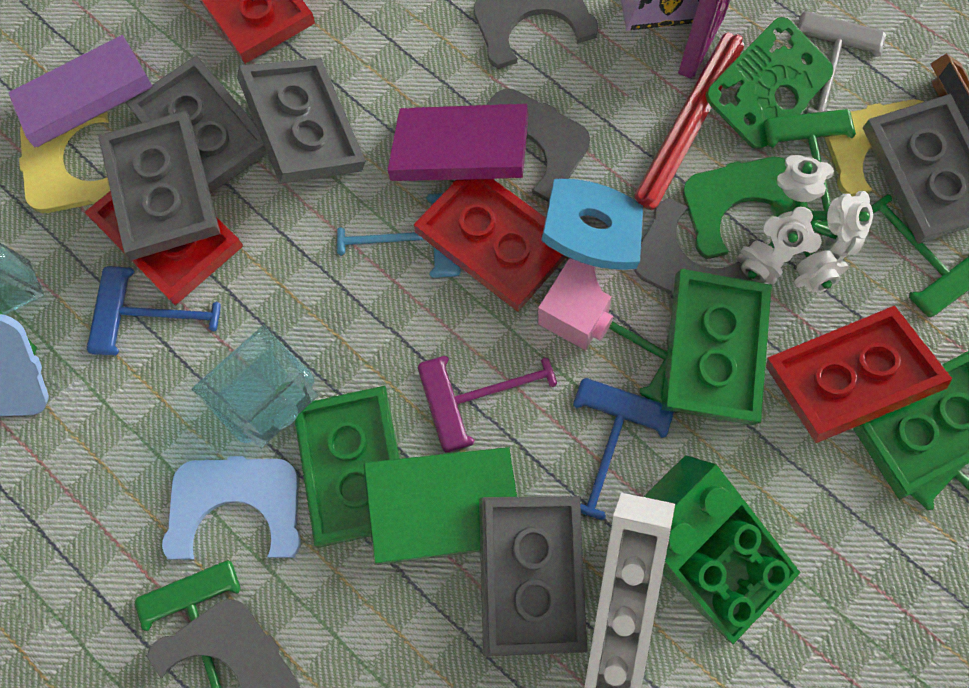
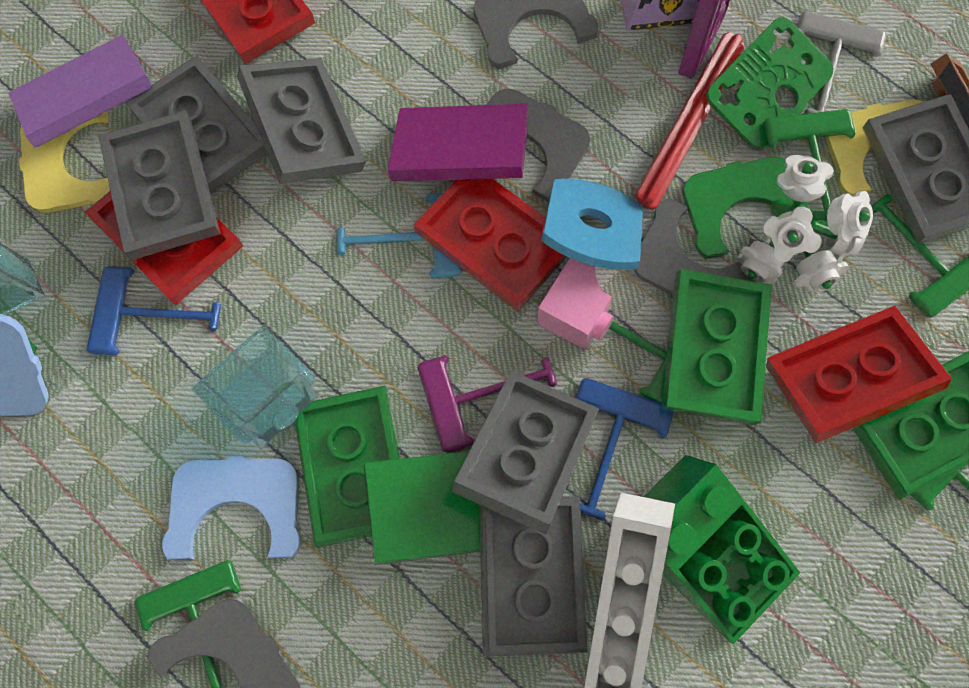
none -> dark grey plate [451,370,599,534]

